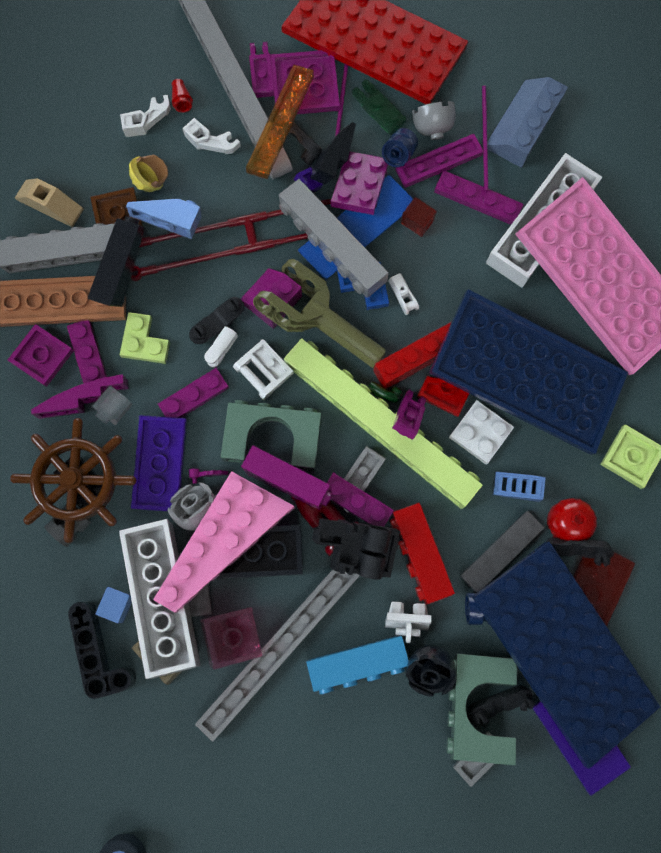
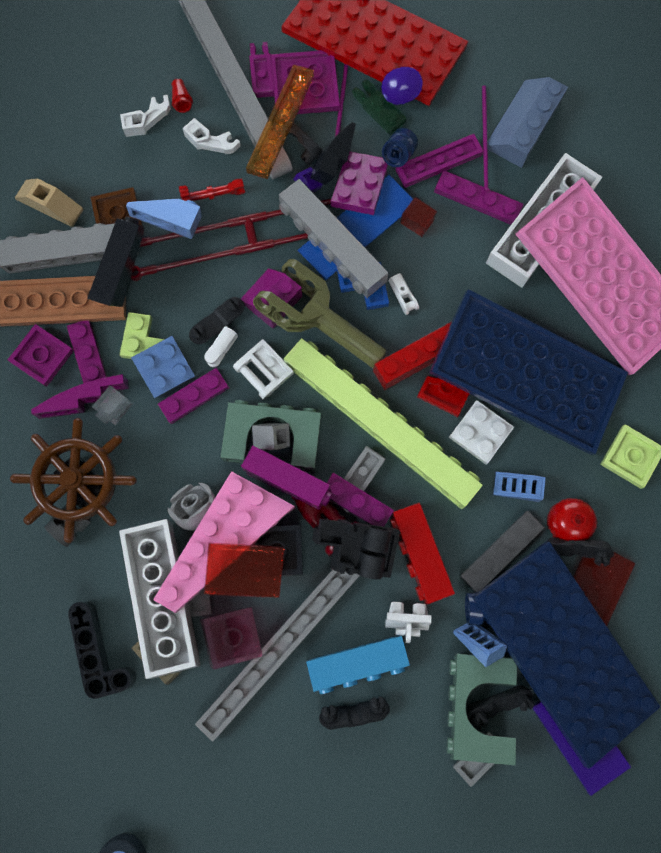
medium blue panel [95,587,132,623] -> none
piece [129,155,168,192] -> none
dark purple tile [131,415,187,511] -> none
magenta piece [189,469,229,484] -> none
dark green arm [368,381,403,403] -> none
magenta hinge [392,389,426,440] -> none
black cylinder [406,645,456,697] -> none
light grey cylinder [412,101,456,140] -> none
none -> medium blue plate [131,336,195,398]
none -> red piece [179,179,245,201]
none -> clear red tile [204,542,284,598]
none -> light grey brick [252,423,290,450]
none -> black piece [319,696,390,730]
none -> dark purple hat [381,67,423,105]
none -> medium blue slope [453,623,507,667]

